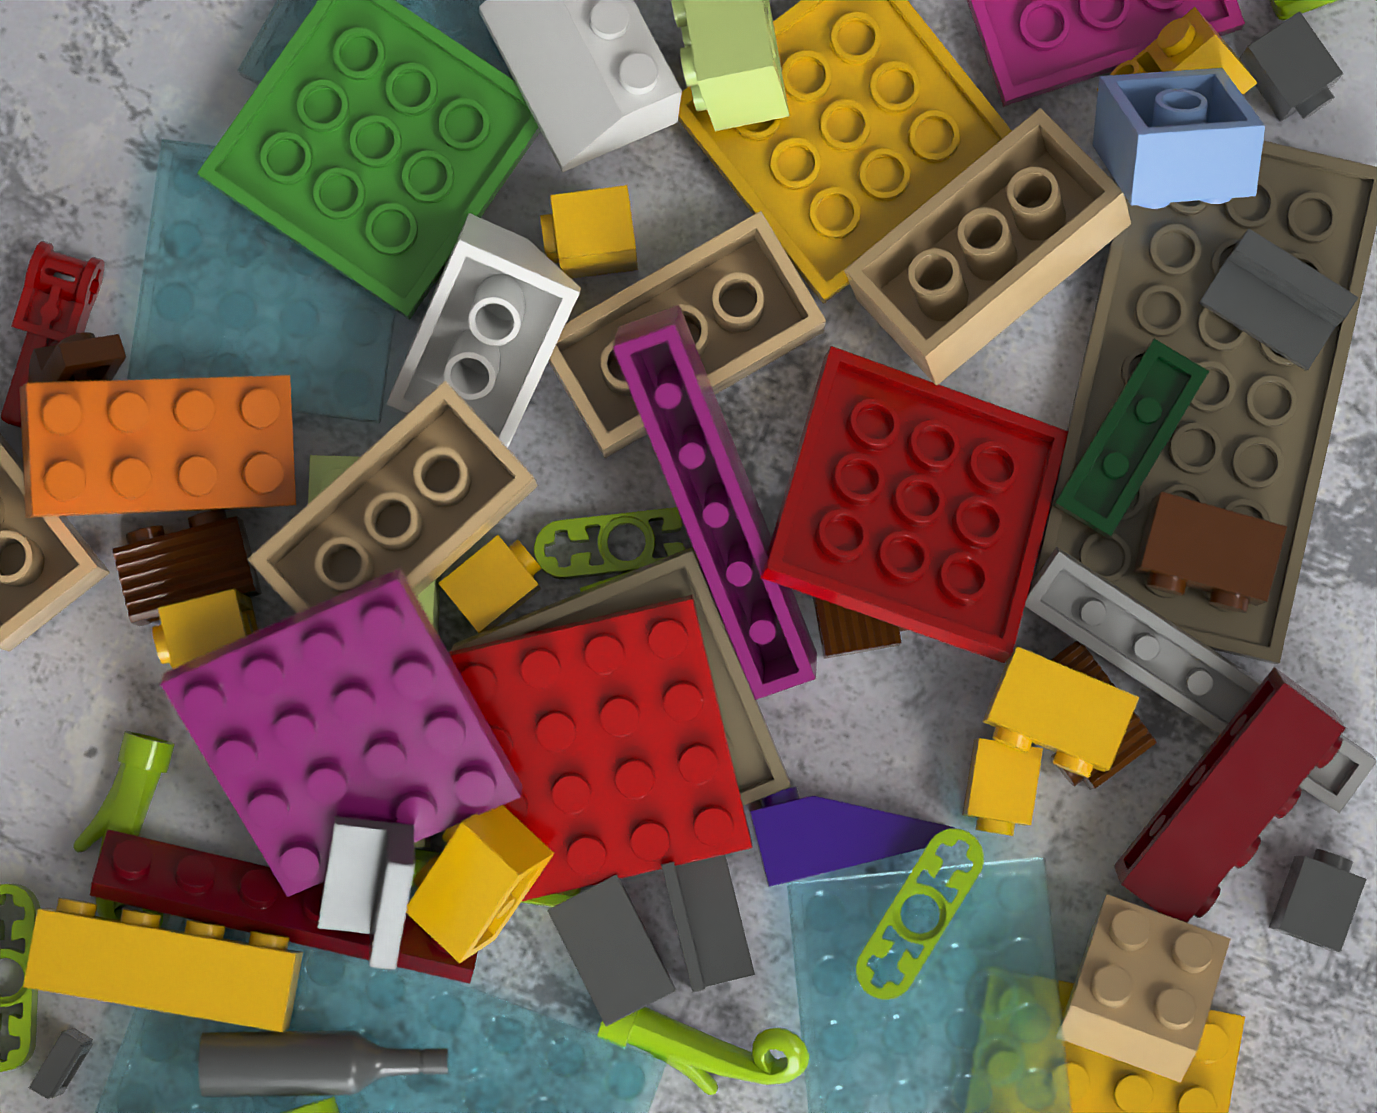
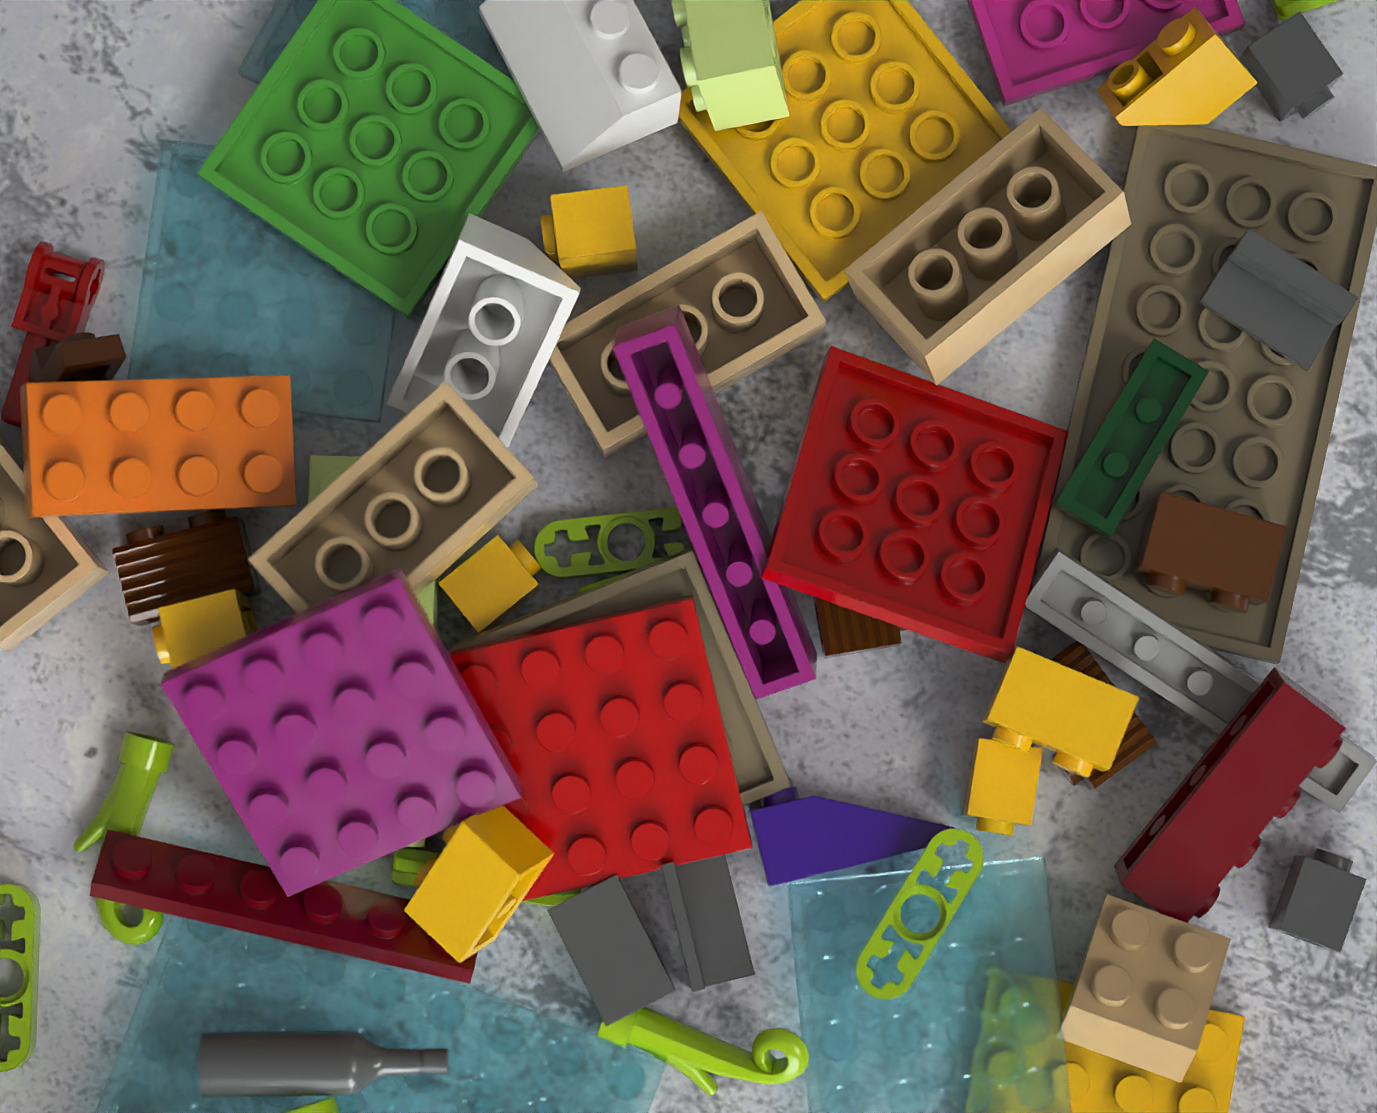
yellow brick [23,898,303,1032] -> none
dark grey tile [29,1028,93,1099] -> none
panel [318,817,415,970] -> none
light blue brick [1093,68,1265,209] -> none

